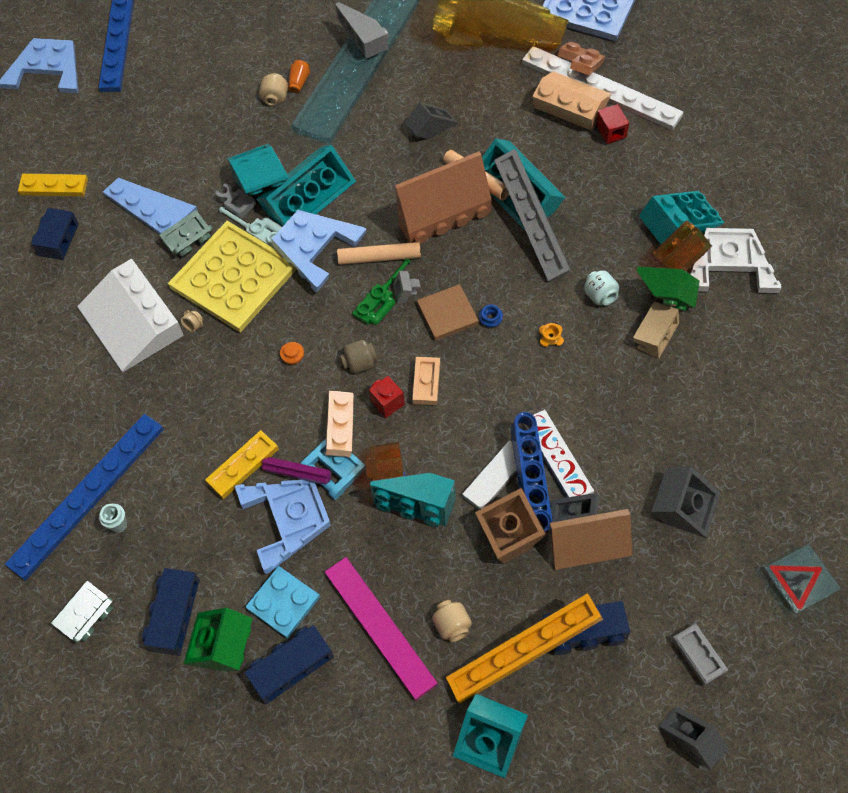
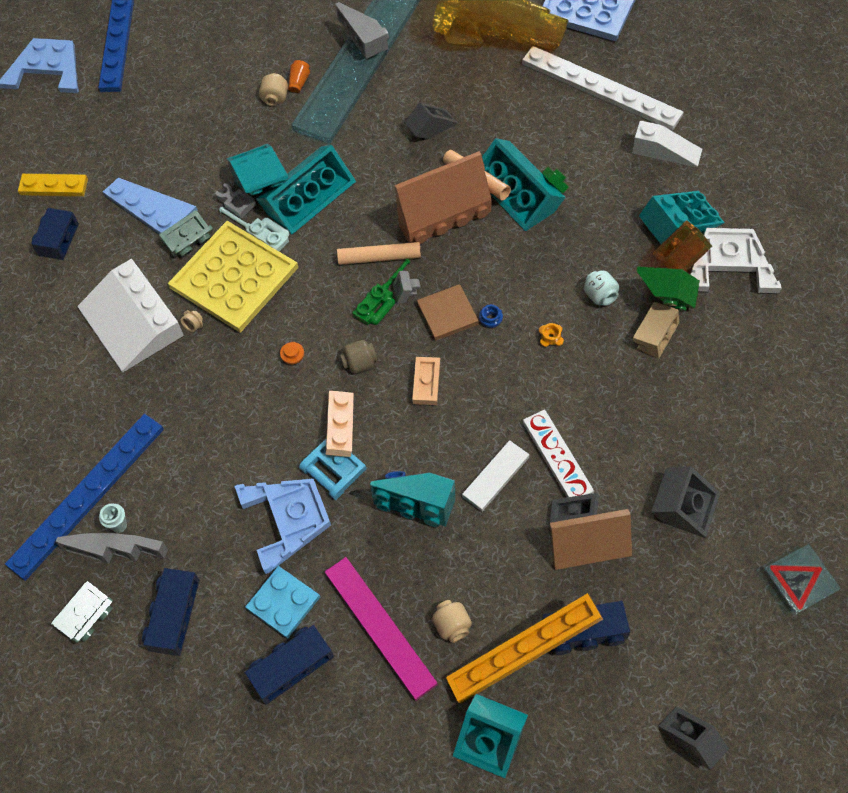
green slope [183,607,253,672] -> none
yellow plate [205,430,279,500] -> none
magenta axle [262,457,331,485] -> none
light blue wing [272,210,366,292] -> none
clear orange brick [365,442,404,481] -> none
red brick [369,376,405,418] -> none
medium nougat slope [475,488,546,564] -> none
light grey plate [494,149,571,282] -> none
blue beam [510,412,552,534] -> none
light nougat slope [532,71,611,131] -> none
nougat plate [558,42,605,76] -> none
red brick [596,104,629,144] -> none
light grey plate [672,624,728,686] -> none
none -> light grey slope [55,533,168,564]
none -> green plate [542,167,569,193]
none -> white slope [632,121,702,167]

